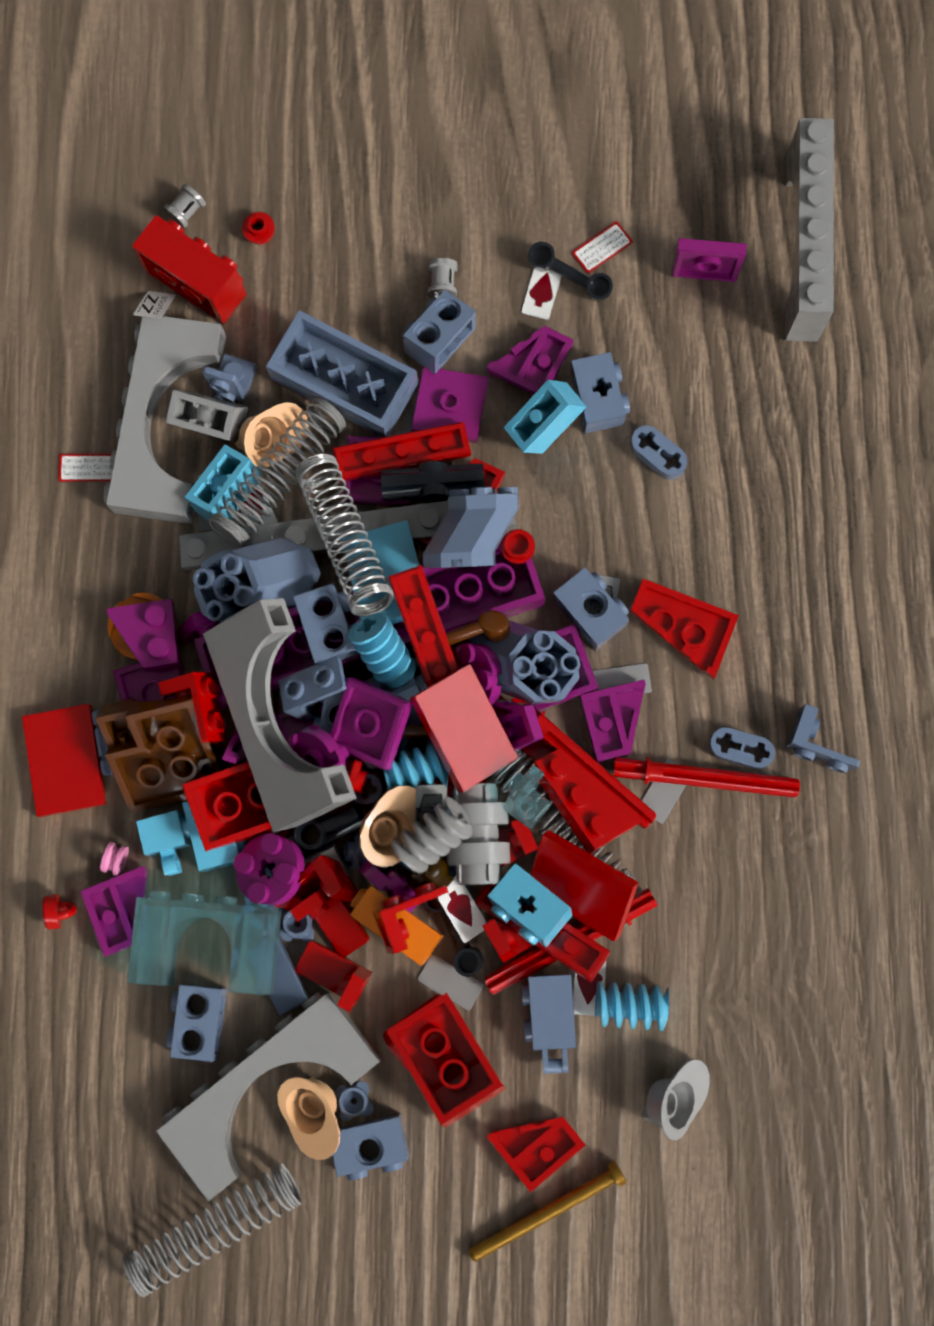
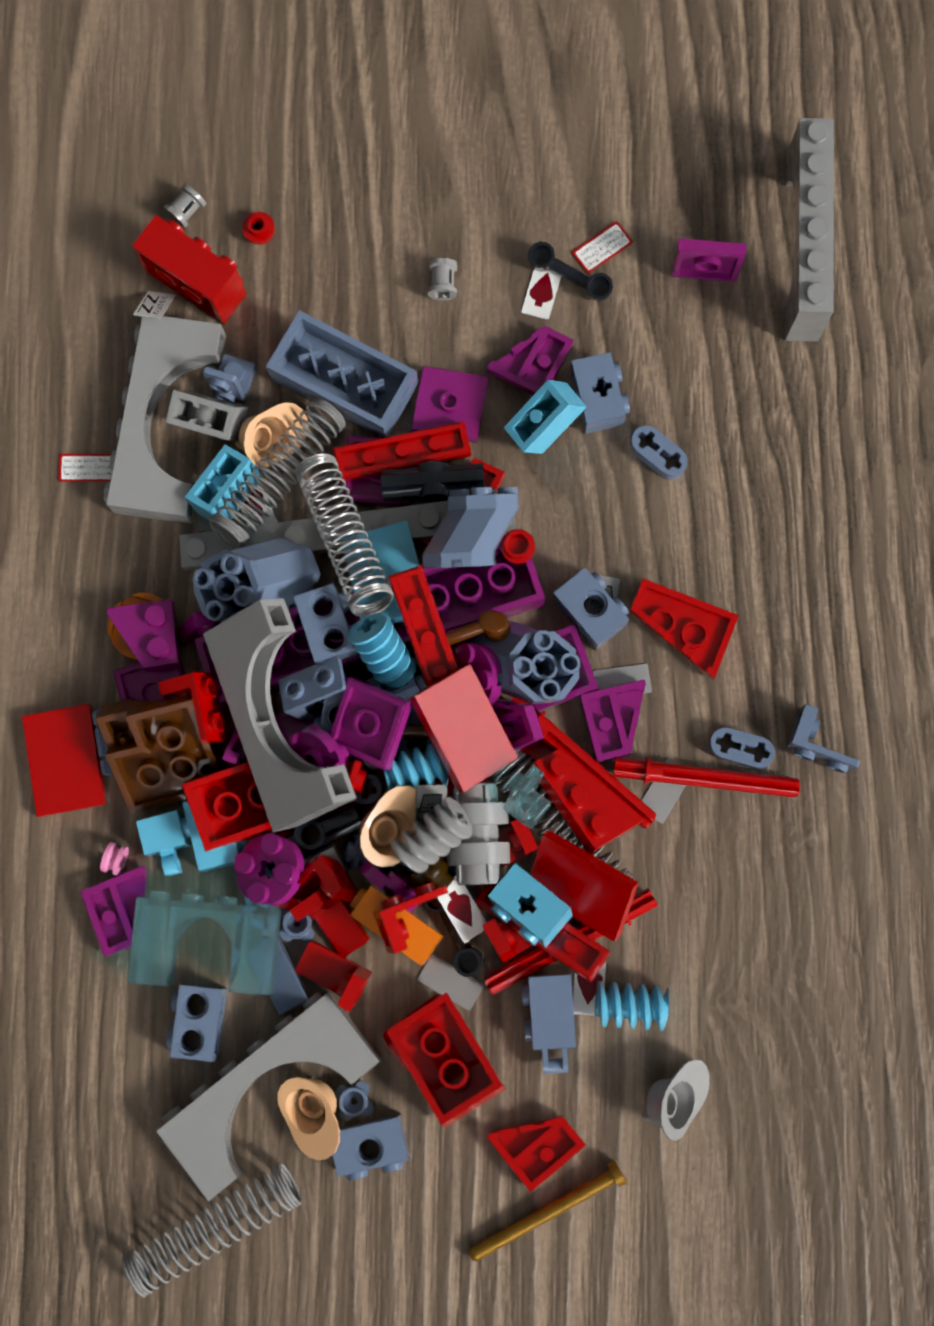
red tile [42,894,77,930] -> none
sand blue brick [403,290,476,374] -> none

